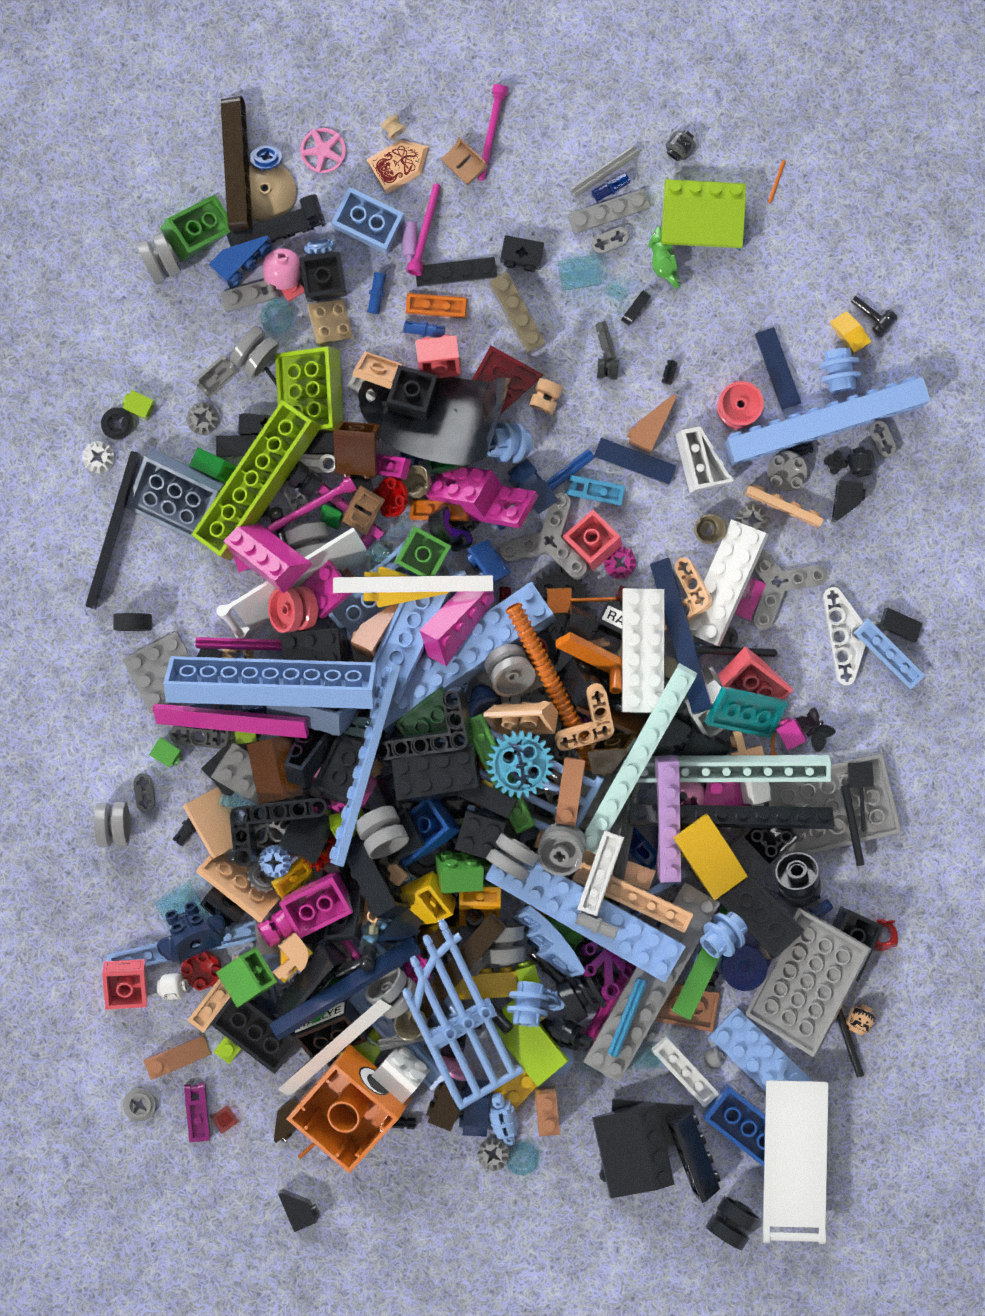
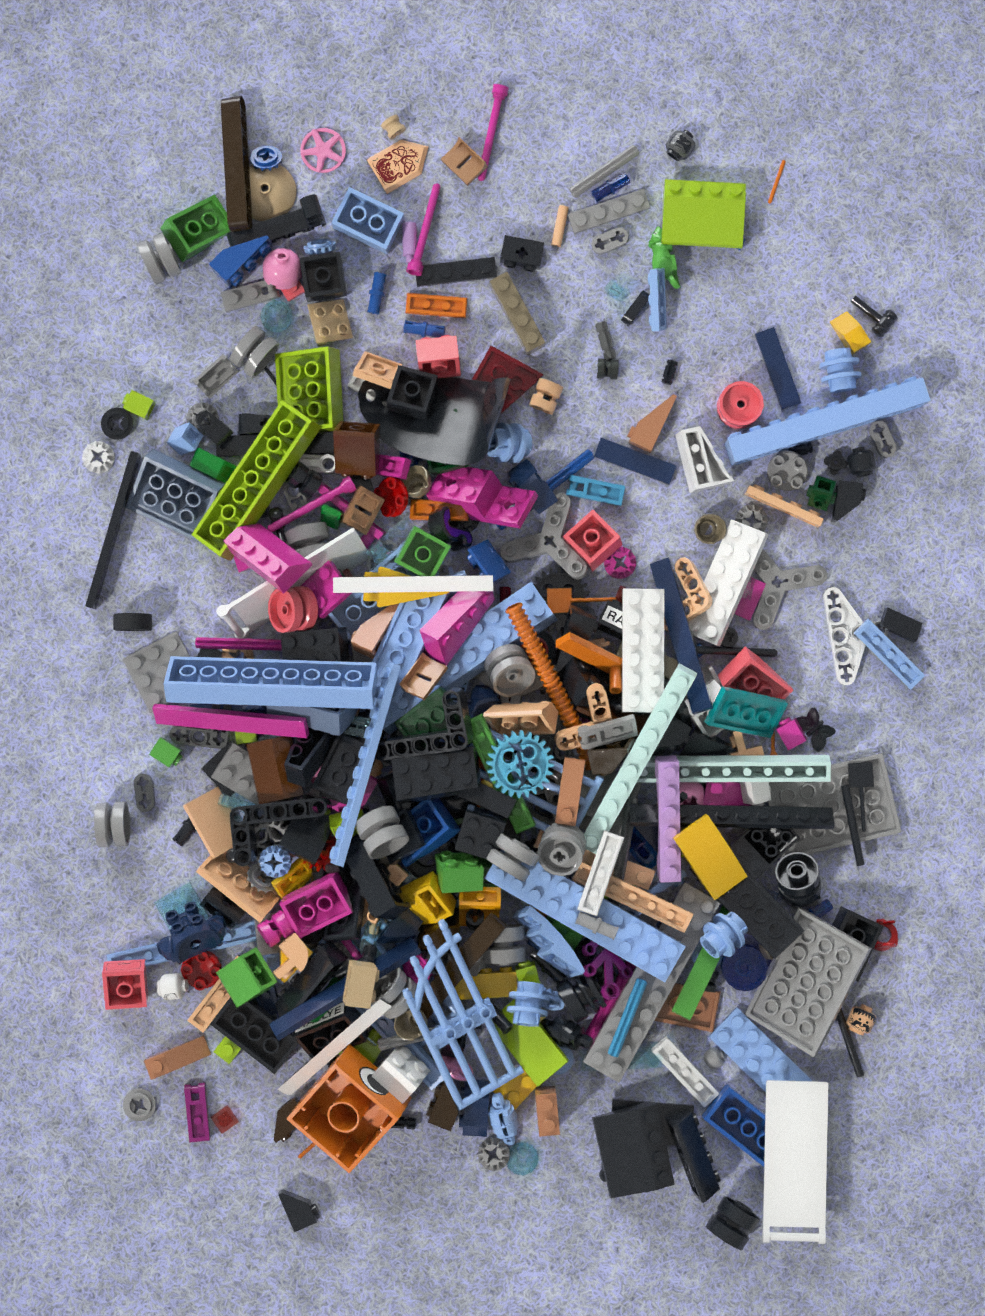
clear light blue plate [557,254,602,291] -> none
none -> light blue panel [167,422,203,455]
none -> black piece [195,411,234,447]
none -> tan brick [343,960,379,1009]
none -> medium nougat piece [399,652,448,700]
none -> light nougat piece [551,205,569,247]
none -> light grey plate [578,714,638,749]
none -> light blue plate [648,268,667,331]
none -> dark green brick [806,475,837,511]

